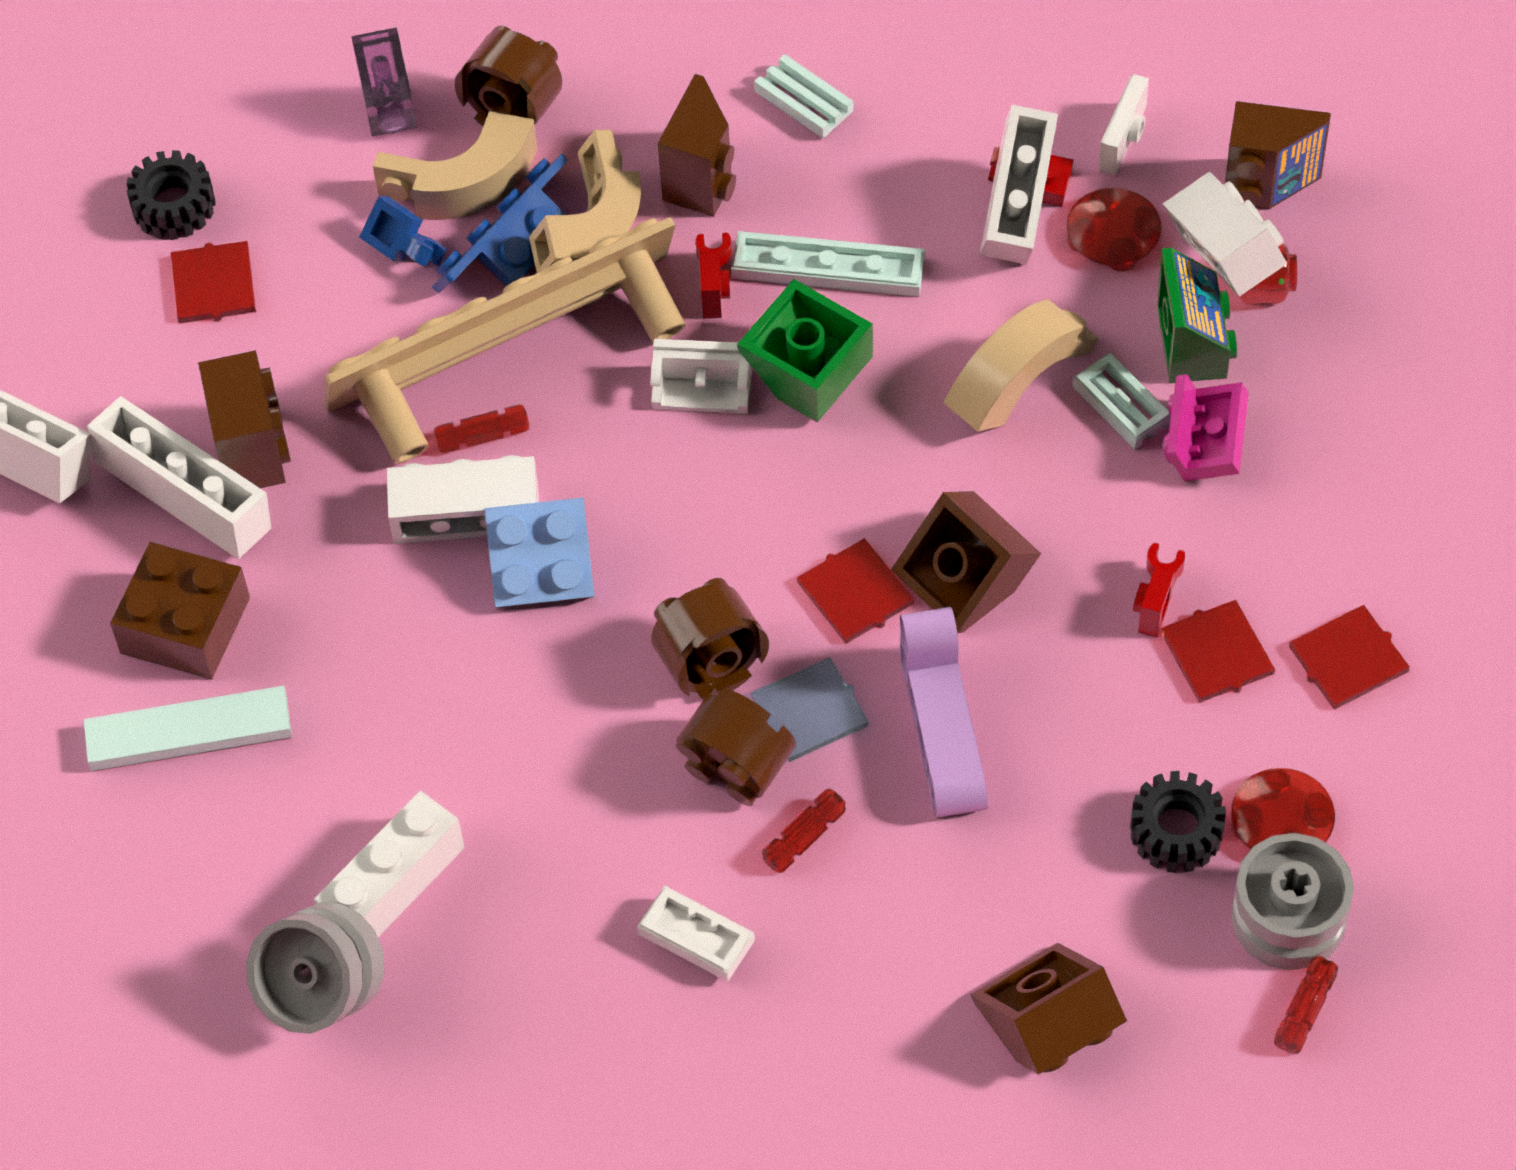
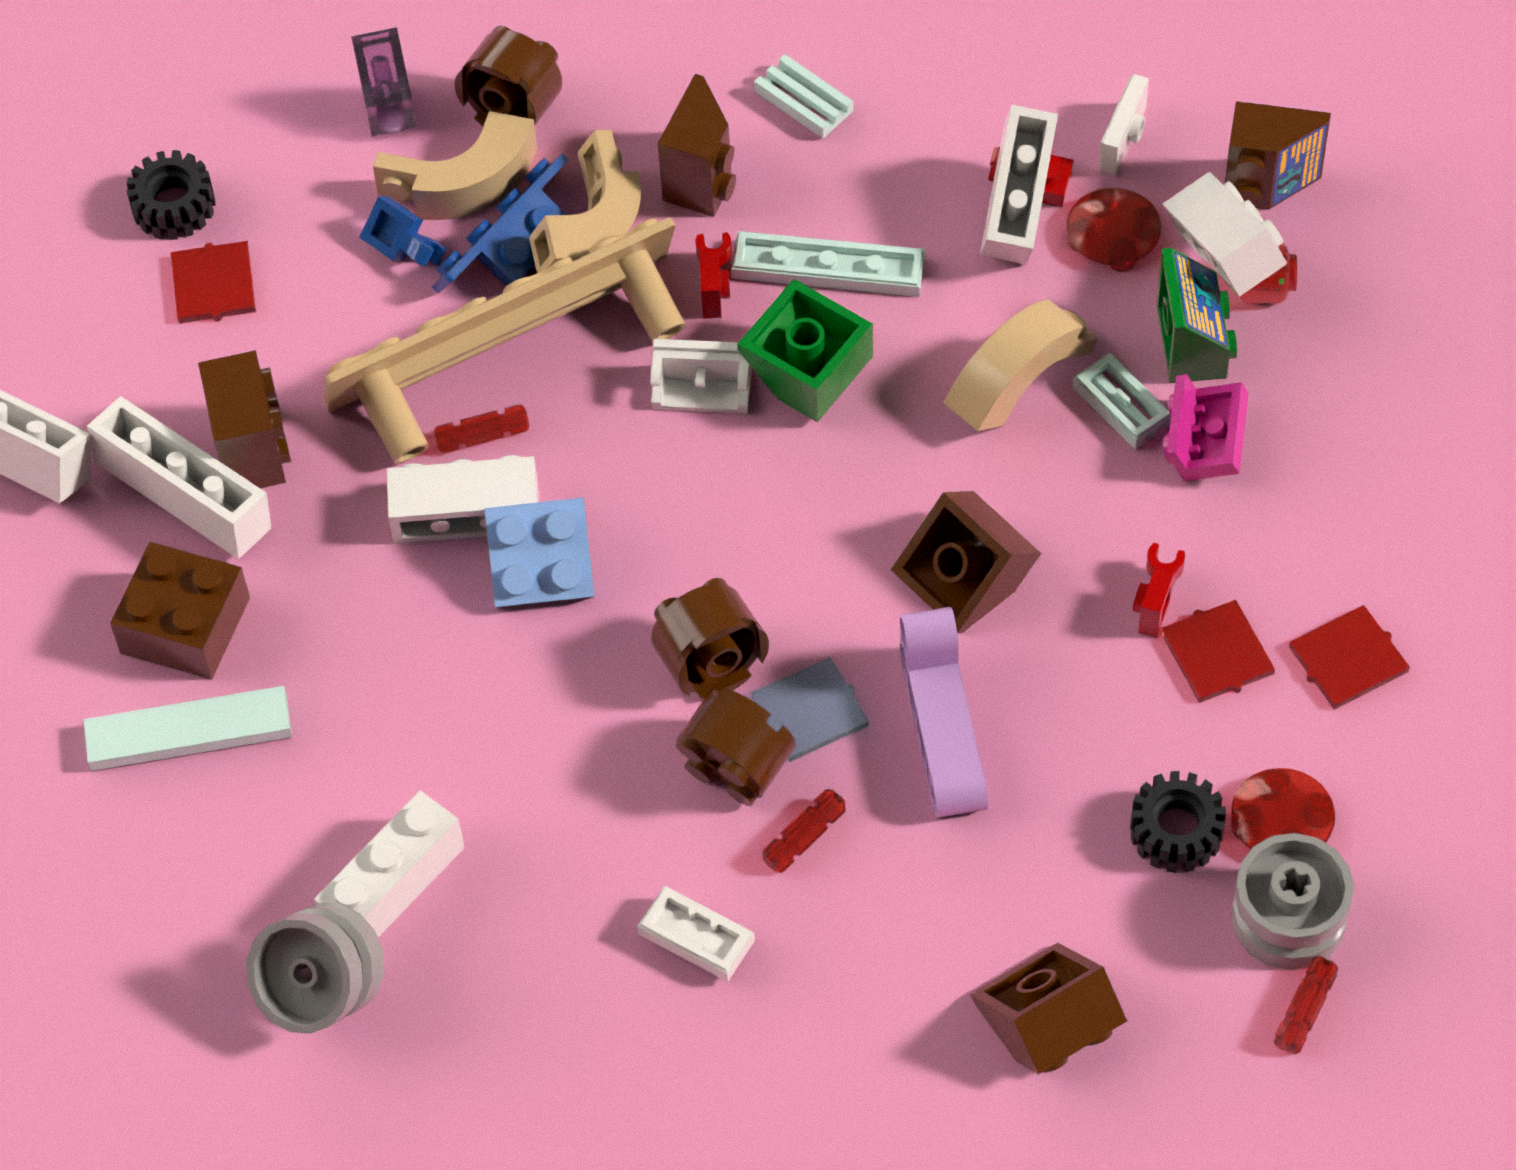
clear red piece [797,538,914,644] -> none

